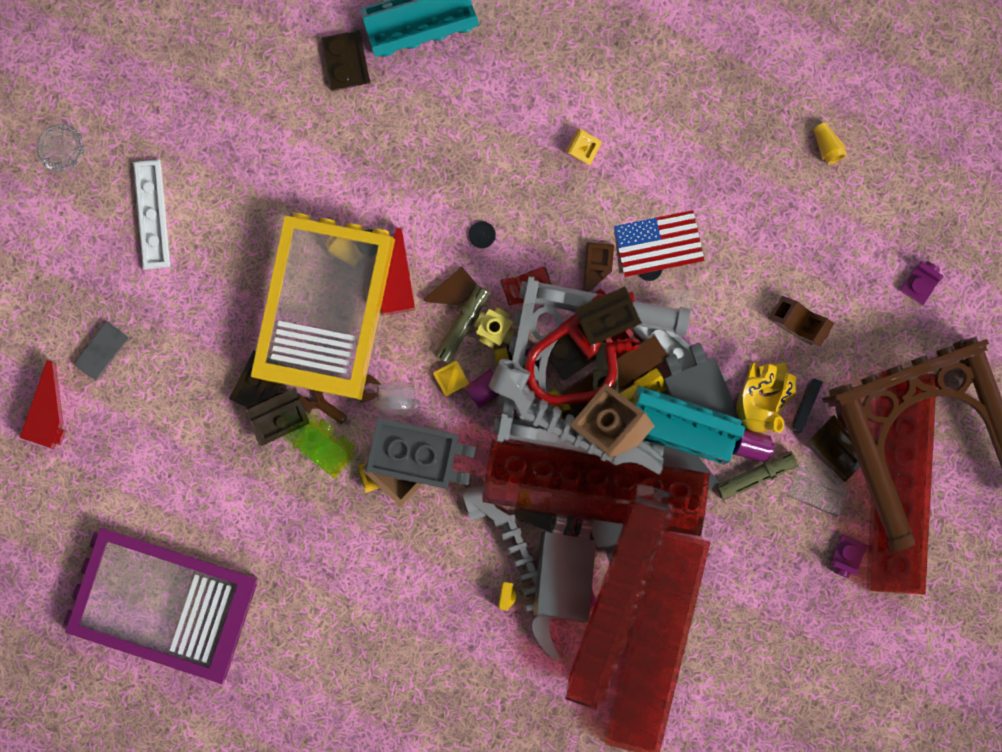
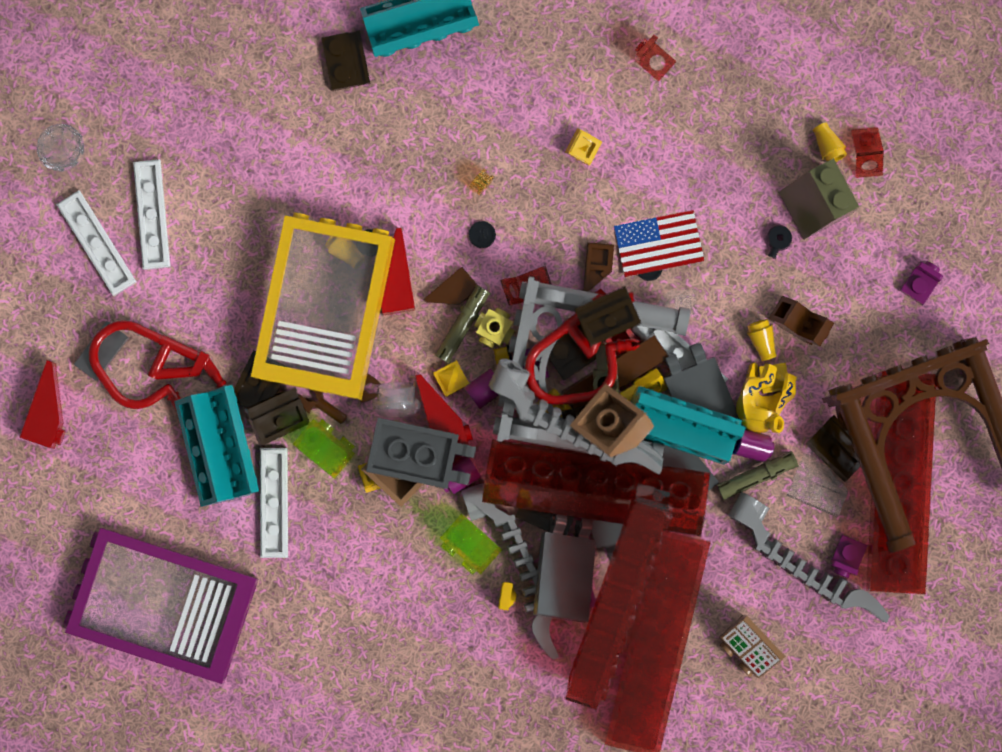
black tile [790,378,823,434] -> none
none -> white tile [56,190,137,296]
none -> red piece [89,320,227,412]
none -> teal brick [174,385,259,507]
none -> white tile [260,448,288,558]
none -> red slope [416,374,473,445]
none -> clear neon green brick [440,513,502,575]
none -> magenta brick [443,456,481,494]
none -> clear yellow bush [469,168,495,196]
none -> clear red bracket [635,35,676,81]
none -> slope [719,615,785,678]
none -> light grey piece [728,492,890,623]
none -> yellow cone [747,319,777,361]
none -> black piece [767,225,792,259]
none -> olive slope [779,158,859,240]
none -> clear red bracket [851,127,884,178]

